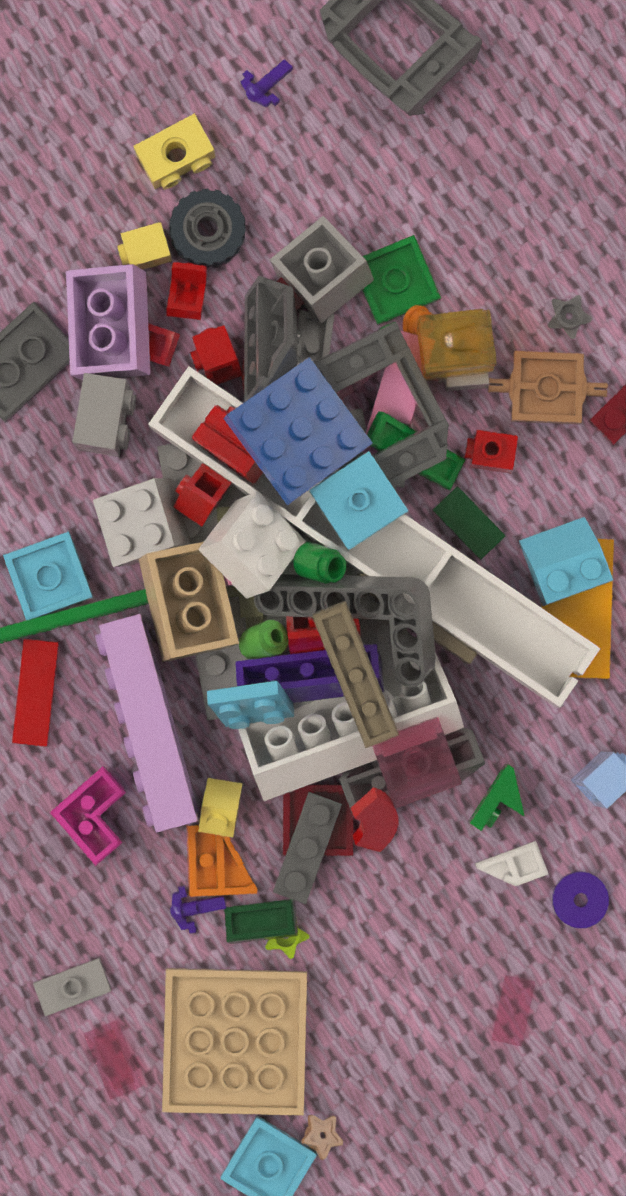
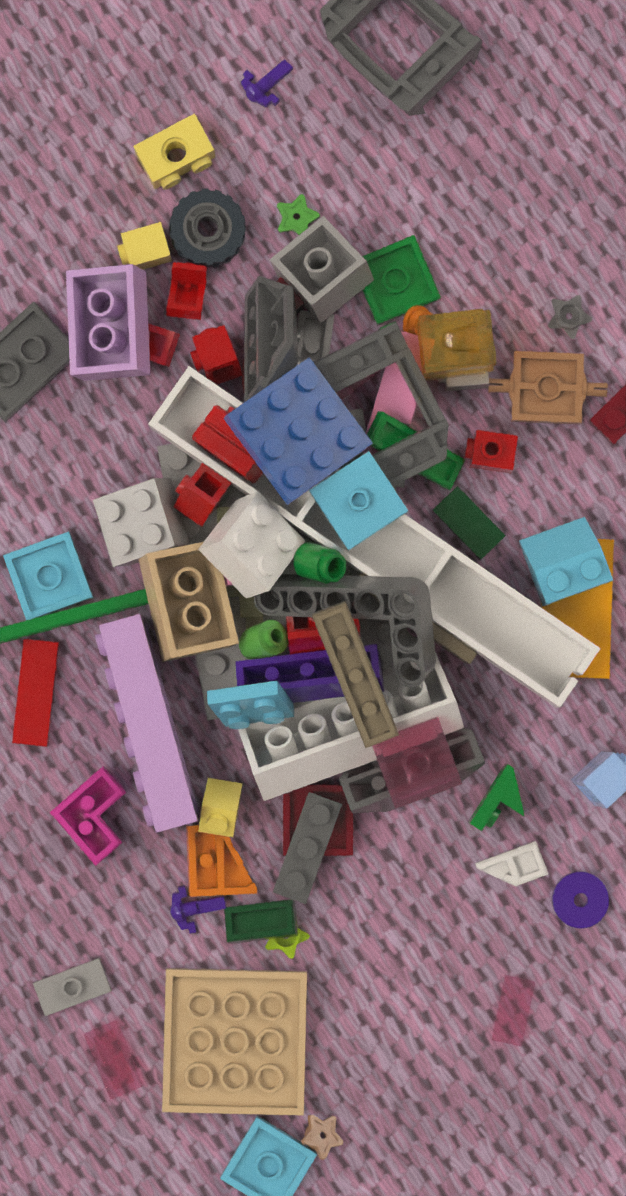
light grey brick [72,373,136,457] -> none
red tile [351,787,399,852] -> none
none -> bright green plate [276,194,320,235]

